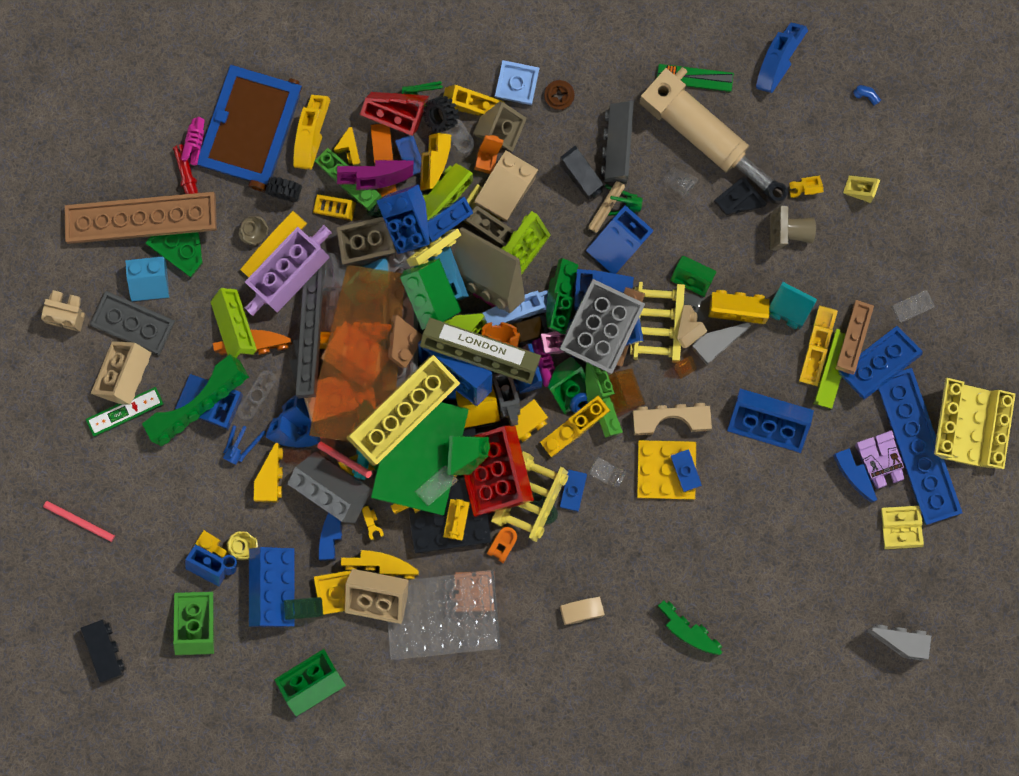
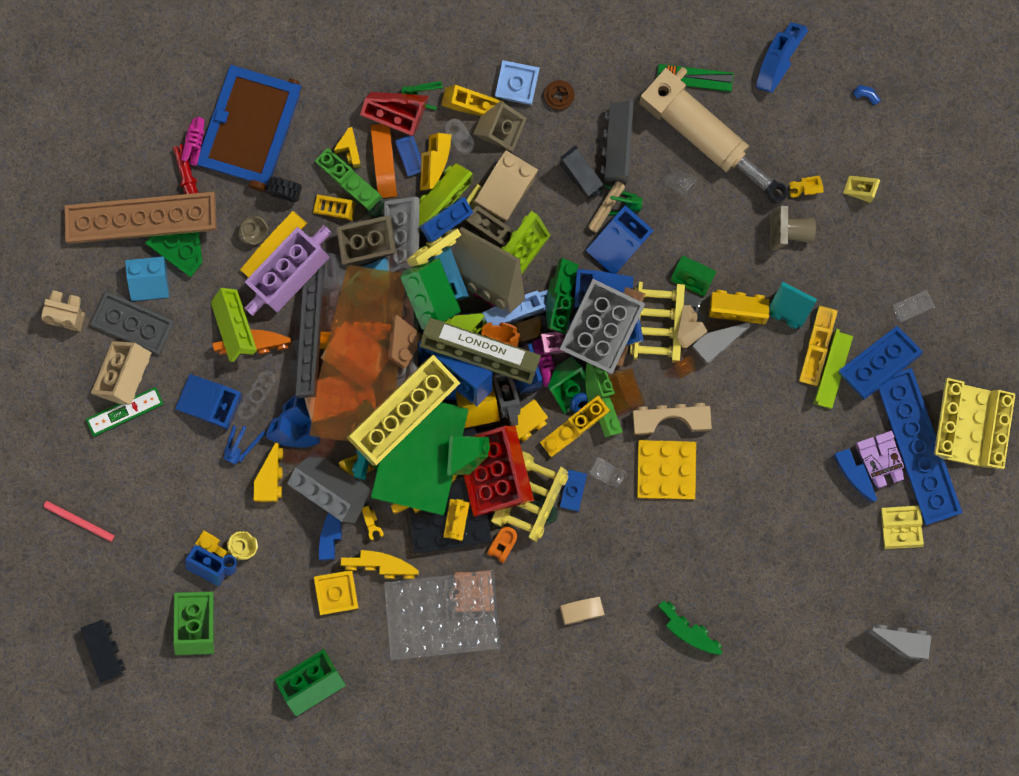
green arch [142,354,249,446] -> none
blue brick [249,547,295,627] -> none
clear green slope [284,597,323,620] -> none
yellow slope [293,95,331,170] -> none
coral bar [317,442,372,478] -> none
magenta slope [337,160,414,190] -> none
tan slope [345,569,409,624] -> none
blue slope [377,185,430,254] -> none
clear plate [415,466,458,506] -> none
black tyre [423,96,459,133] -> none
orange bracket [474,135,504,174] -> none
blue plate [670,449,702,492] -> none
black wing [714,176,767,216] -> none
blue slope [727,389,814,453] -> none
medium nougat plate [835,300,874,375] -> none

